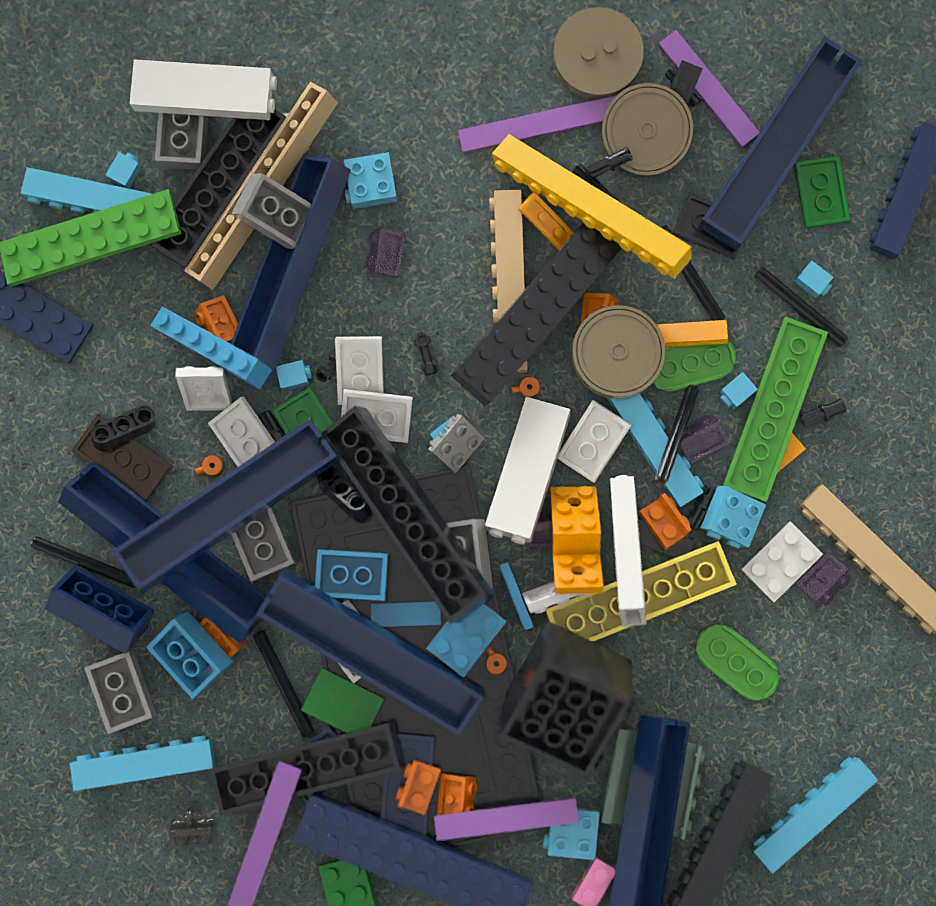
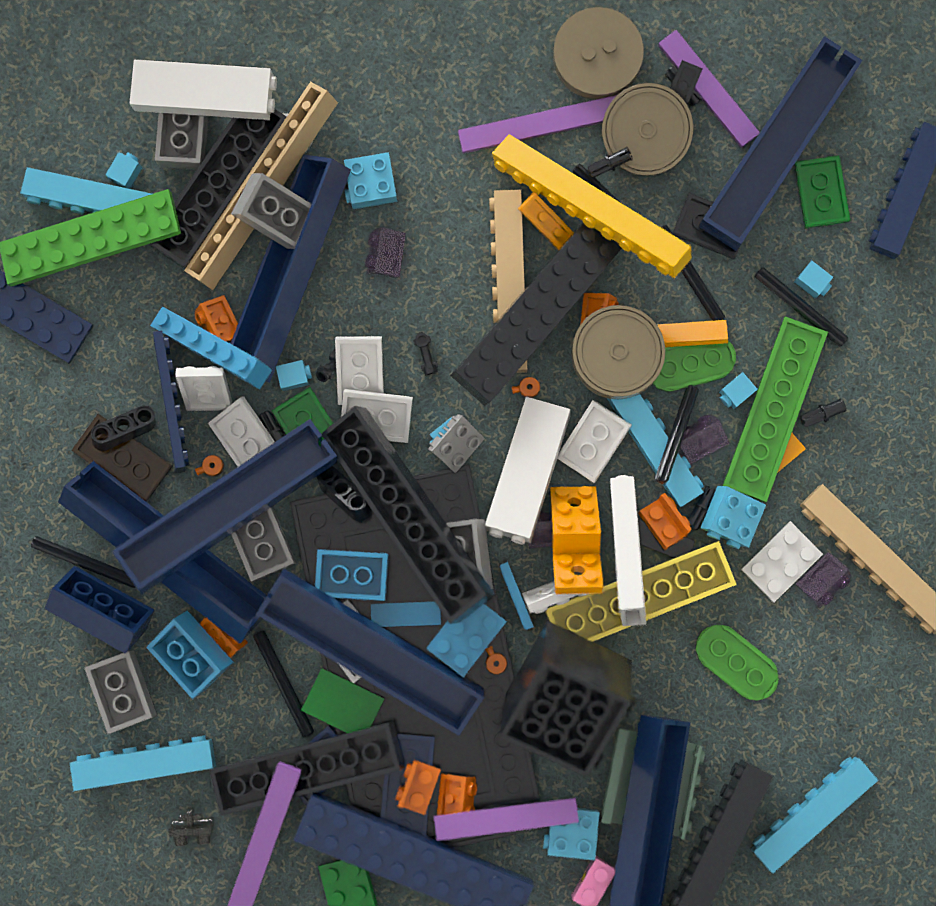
none -> dark blue plate [153,331,189,473]

